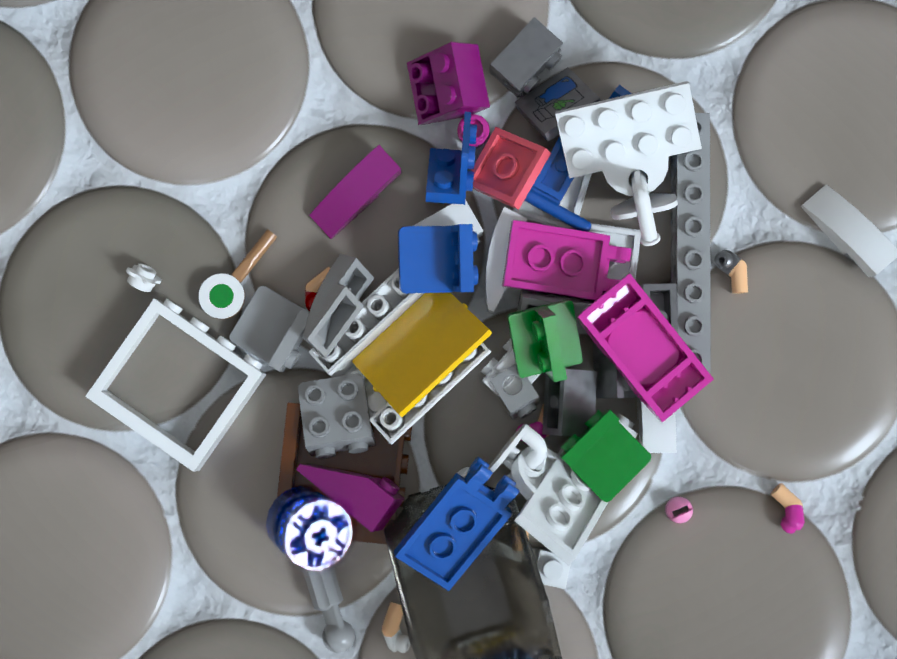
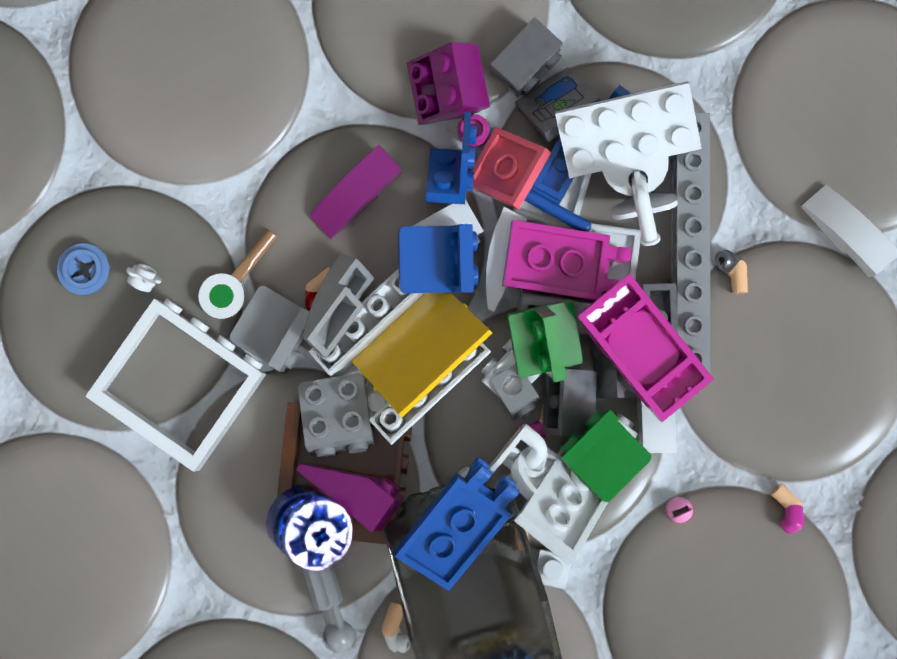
none -> medium blue gear [57,243,111,296]

